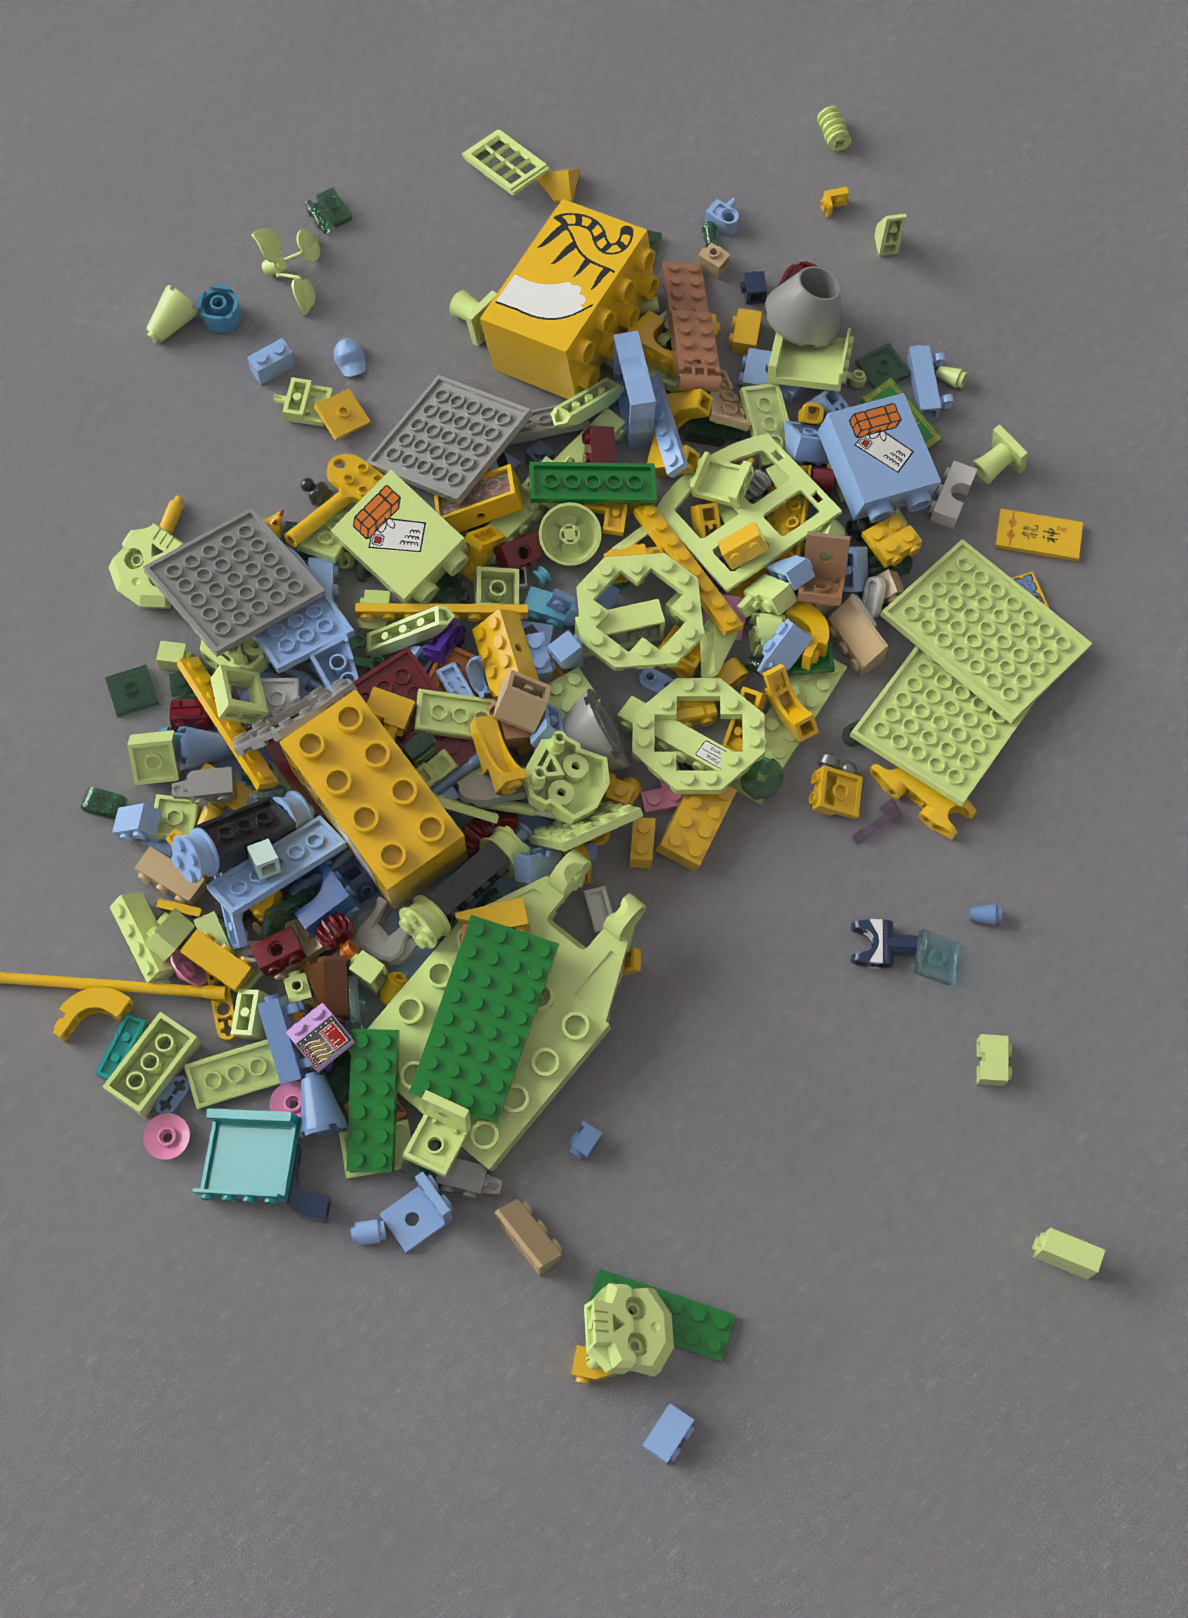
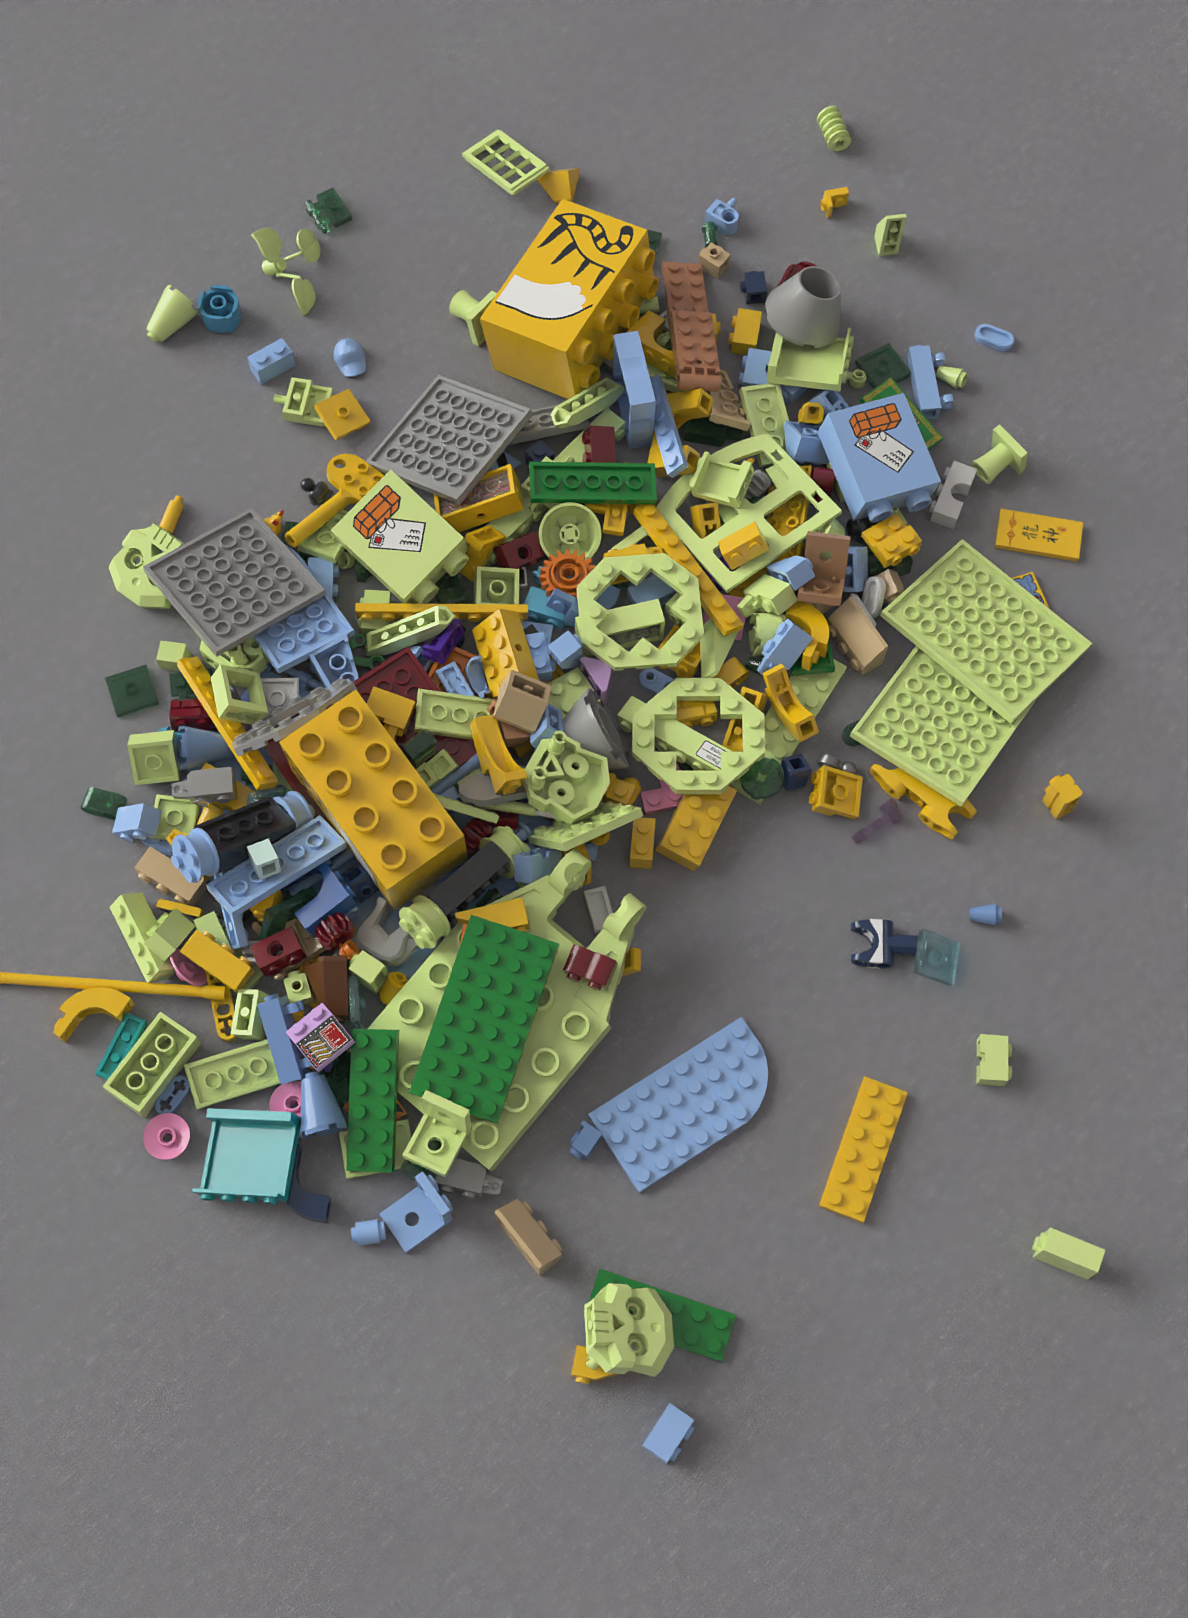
none -> orange gear [539,549,596,597]
none -> dark red brick [563,944,618,991]
none -> lavender slope [579,657,613,707]
none -> light blue plate [588,1017,768,1193]
none -> light blue brick [627,573,676,607]
none -> dark blue brick [778,754,812,791]
none -> yellow plate [818,1076,908,1224]
none -> light blue tile [975,324,1015,352]
none -> yellow brick [1042,774,1083,819]

